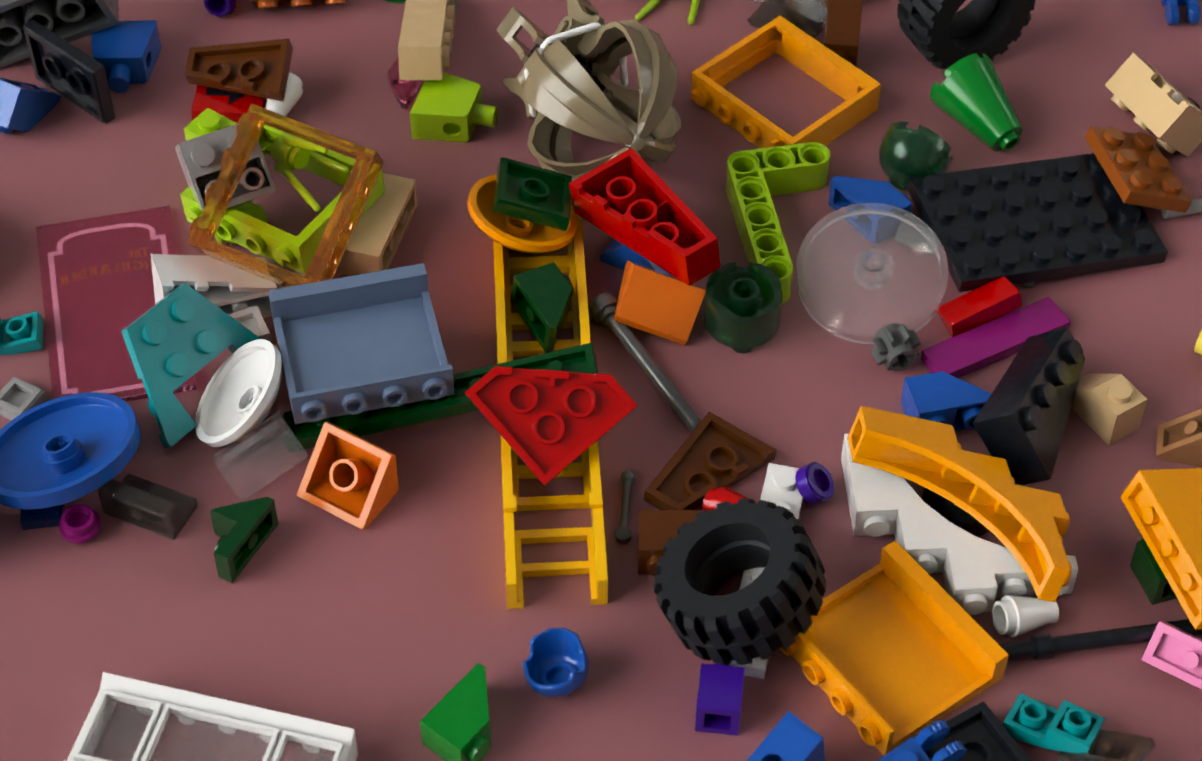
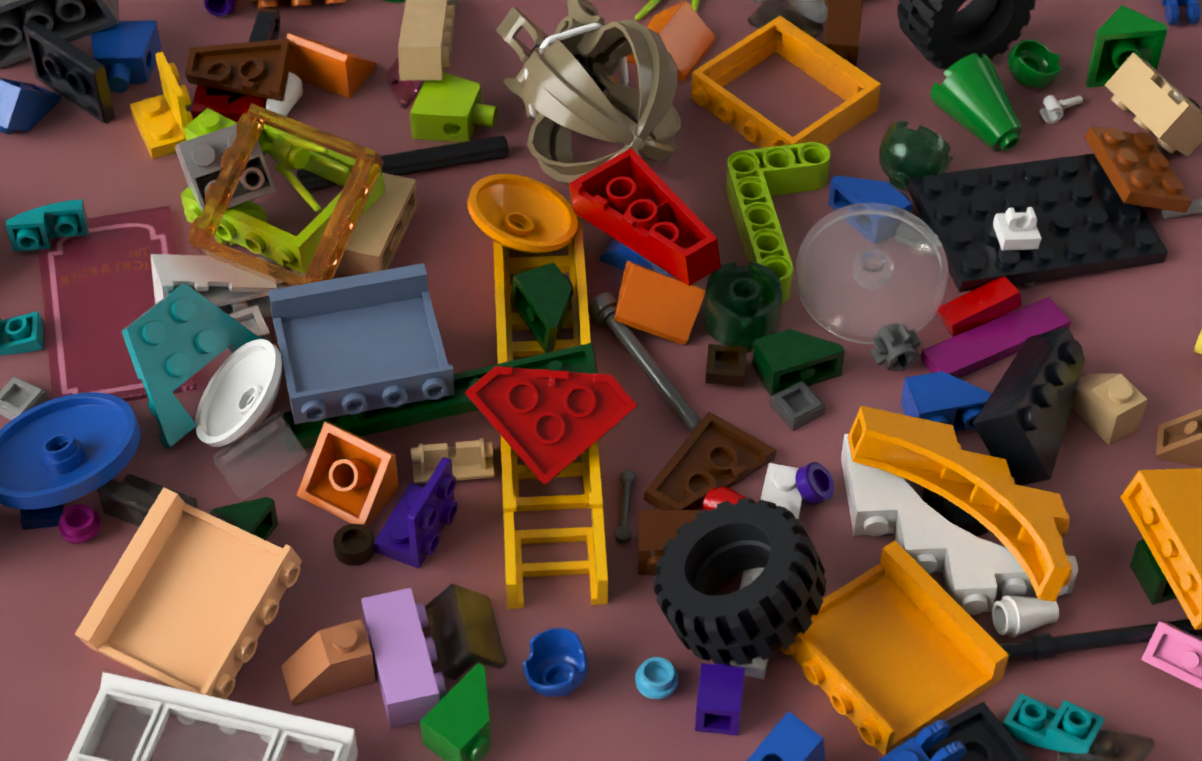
dark green plate [493,157,572,231] -> none
none -> teal slope [6,199,89,252]
none -> light nougat panel [75,488,302,700]
none -> yellow bracket [130,52,193,159]
none -> black beam [249,9,280,42]
none -> nougat slope [281,619,376,705]
none -> orange slope [286,33,377,99]
none -> black axle [296,135,509,190]
none -> dark brown tile [333,524,375,566]
none -> lavender brick [361,588,447,728]
none -> dark purple bracket [374,457,458,568]
none -> tan hinge [411,438,495,484]
none -> clear smoke panel [425,583,507,680]
none -> orange slope [626,0,715,82]
none -> medium azure plate [635,657,678,699]
none -> dark brown plate [705,344,747,386]
none -> dark green slope [752,329,845,396]
none -> dark grey tile [770,380,825,431]
none -> white tile [993,207,1042,251]
none -> green hair [1008,40,1063,89]
none -> white hand [1039,95,1083,124]
none -> green slope [1085,5,1167,88]

